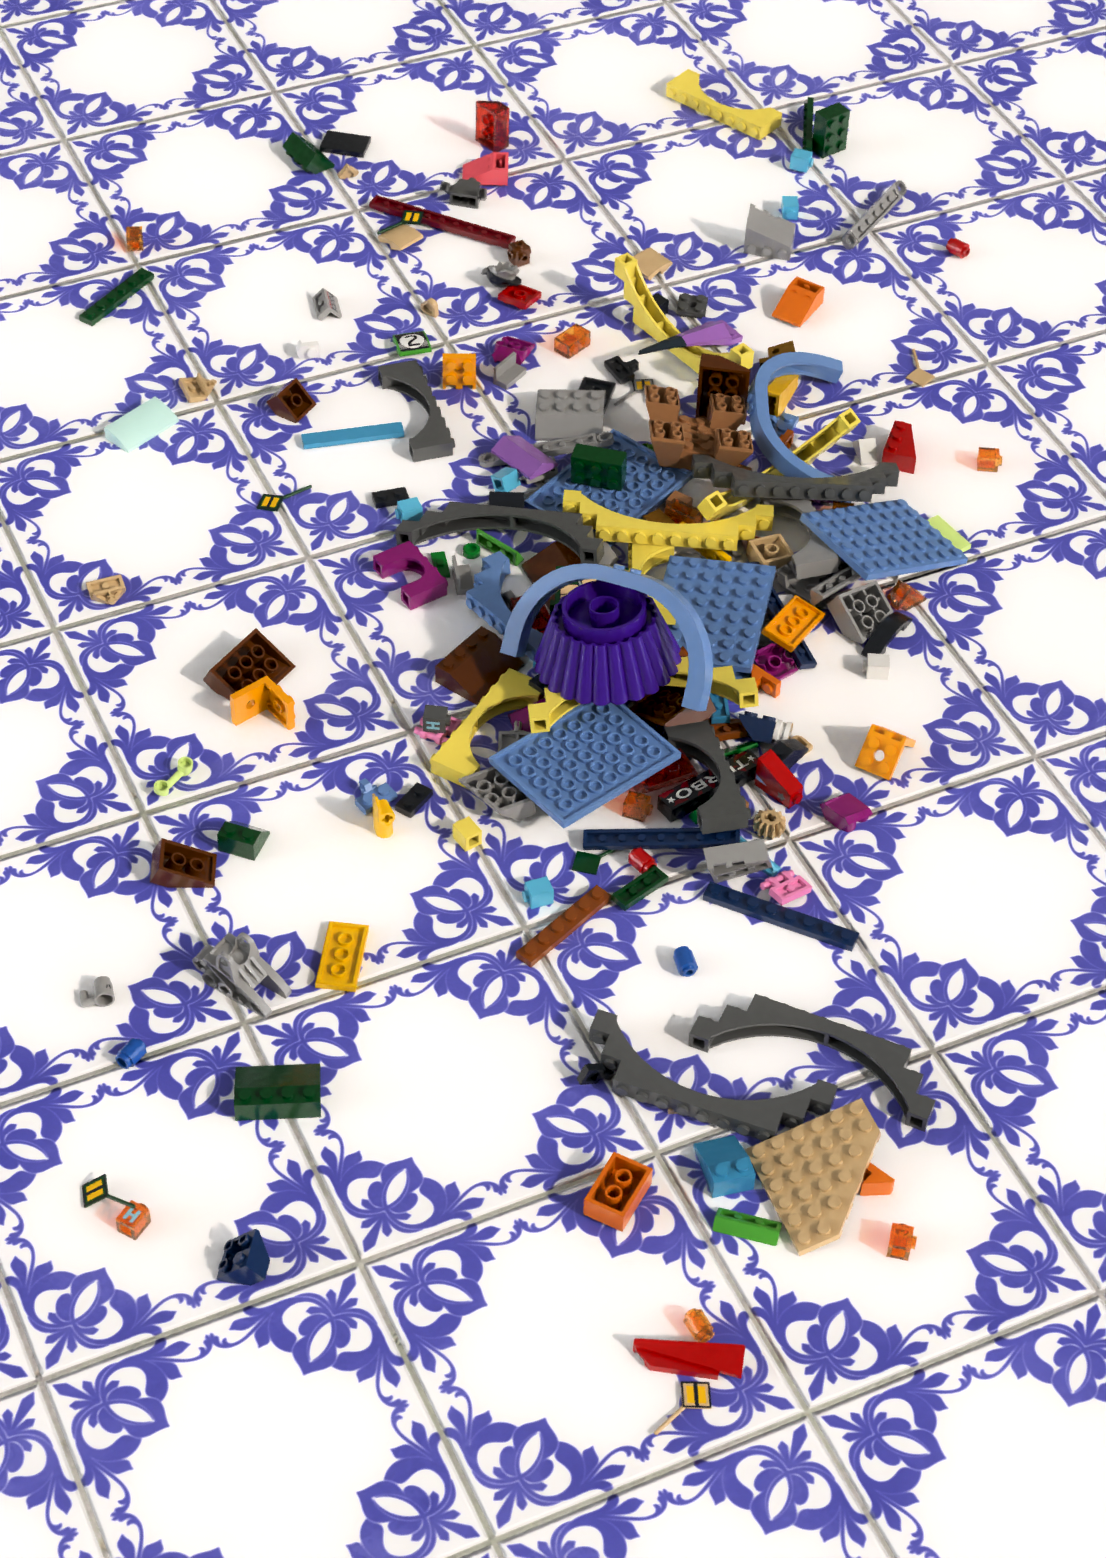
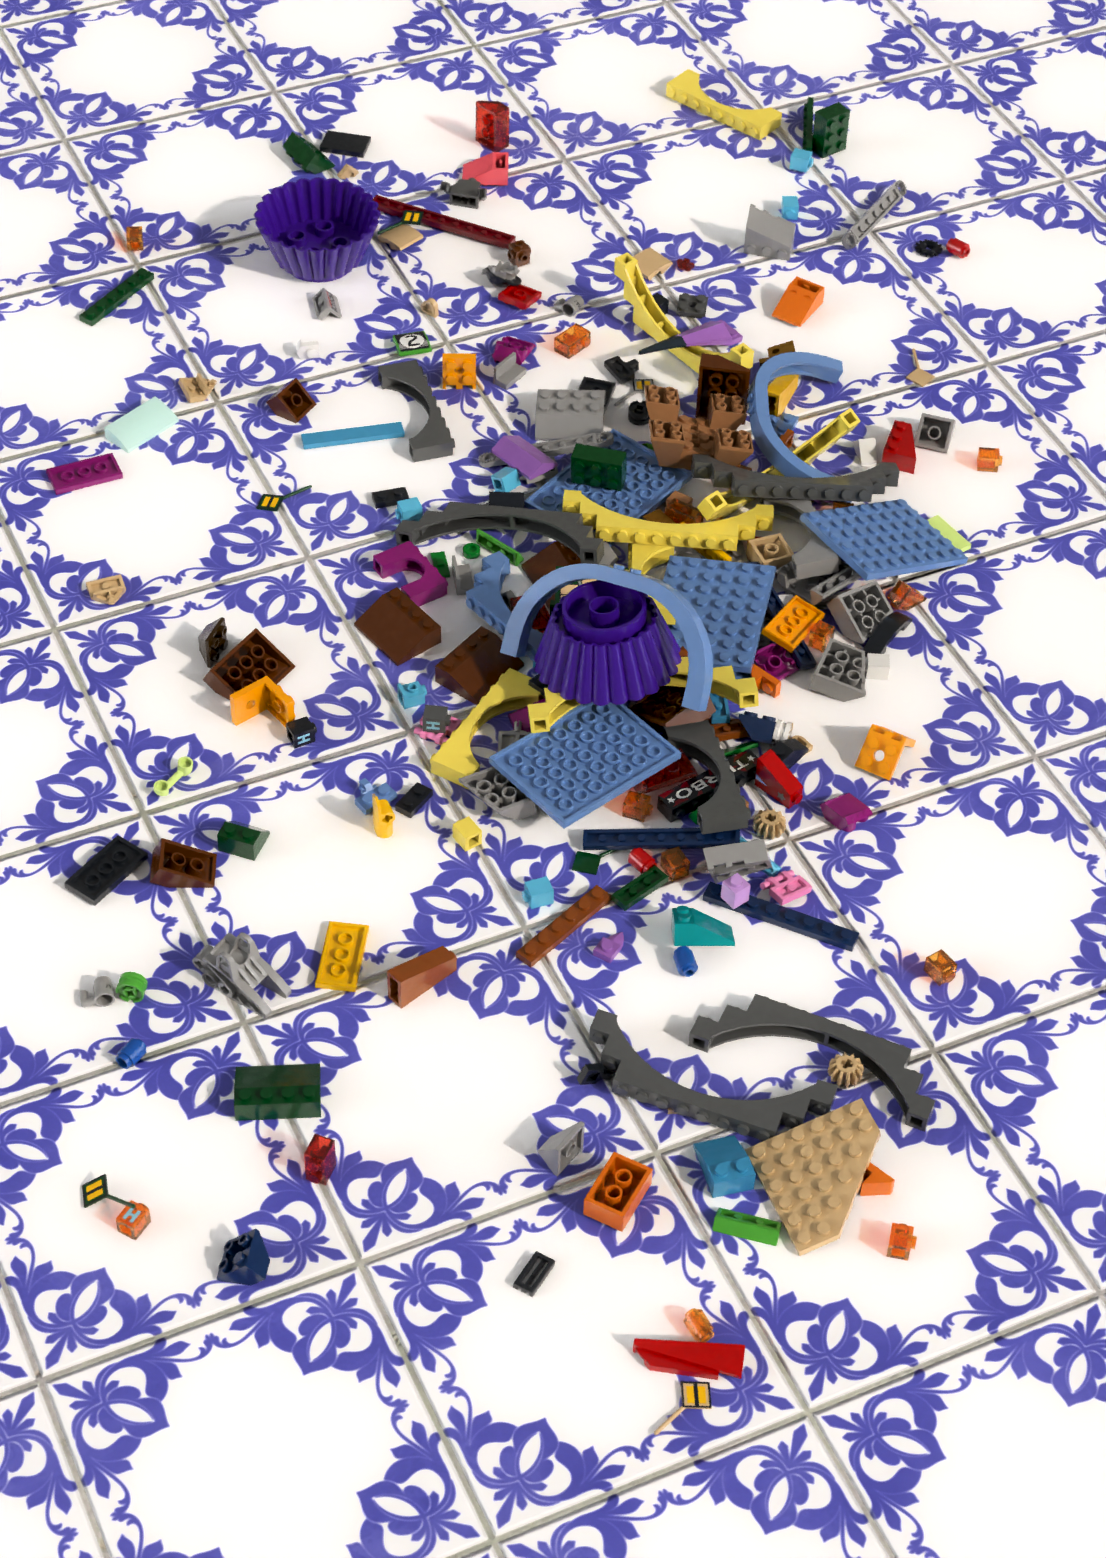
none -> magenta tile [46,453,123,495]
none -> black plate [64,835,148,906]
none -> bright green wheel [116,972,148,1003]
none -> dark brown slope [198,617,228,668]
none -> dark purple piece [254,177,381,283]
none -> black brick [286,716,317,749]
none -> clear red brick [304,1134,336,1185]
none -> reddish brown slope [354,587,441,666]
none -> dark orange slope [387,946,457,1009]
none -> medium azure brick [397,681,427,709]
none -> black tile [513,1251,555,1298]
none -> light grey slope [538,1121,585,1177]
none -> light grey piece [554,295,584,317]
none -> medium lavender plate [593,932,624,963]
none -> black wheel [628,400,650,425]
none -> clear orange brick [660,846,690,881]
none -> teal slope [671,906,735,946]
none -> clear red plant [677,258,695,271]
none -> lavender brick [721,873,750,909]
none -> clear orange brick [808,620,835,653]
none -> light grey wedge [809,638,866,702]
none -> tan gear [828,1052,864,1088]
none -> light grey slope [914,413,956,453]
none -> black gear [915,239,943,257]
none -> clear orange brick [924,949,957,986]

